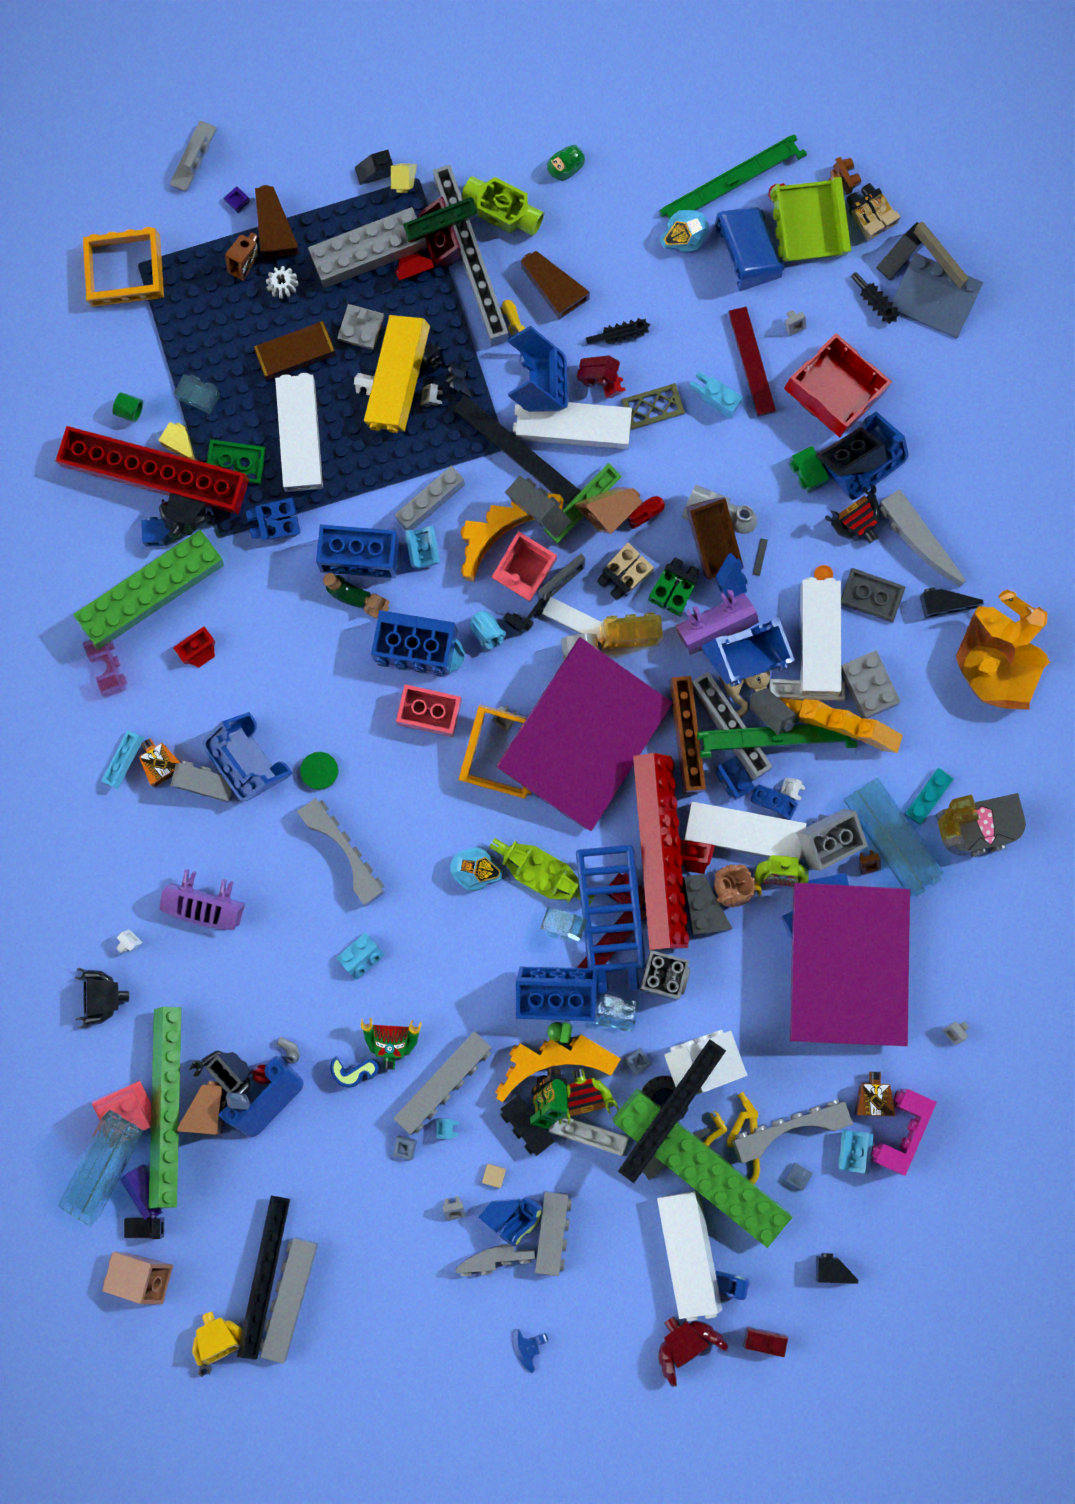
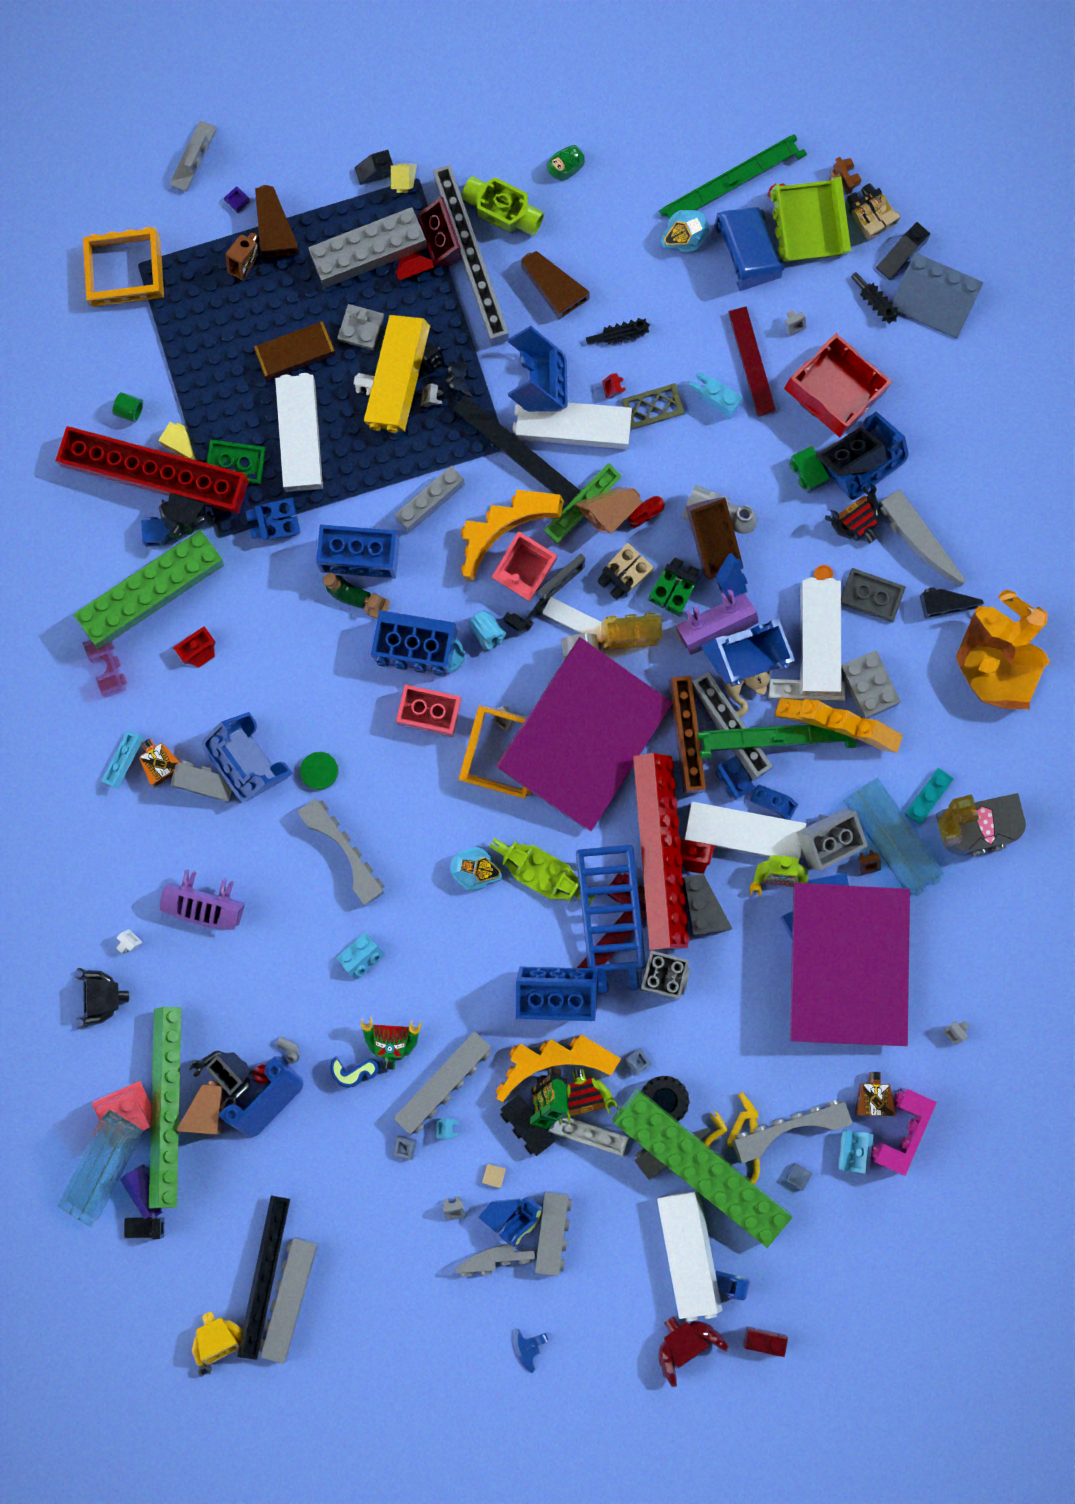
nougat slope [102,1252,173,1304] -> none
clear light blue brick [174,374,220,414] -> none
sand blue tile [226,1092,250,1110] -> none
white gear [266,266,298,299] -> none
dark green tile [403,197,479,243] -> none
medium azure bracket [405,526,440,569] -> none
yellow piece [500,300,525,335] -> none
dark grey wedge [505,476,571,538] -> none
clear light blue brick [540,907,587,943] -> none
bright green tile [547,1022,573,1044] -> none
dark red brick [577,355,620,387] -> none
clear light blue bracket [595,994,639,1031] -> none
black tile [618,1039,727,1183] -> none
white container [664,1030,747,1095] -> none
nougat hair [714,864,756,908] -> none
dark grey brick [749,687,799,735] -> none
dark grey piece [753,538,768,576] -> none
white tile [780,778,805,800] -> none
black slope [816,1253,858,1284] -> none
dark tan tile [914,222,969,289] -> none

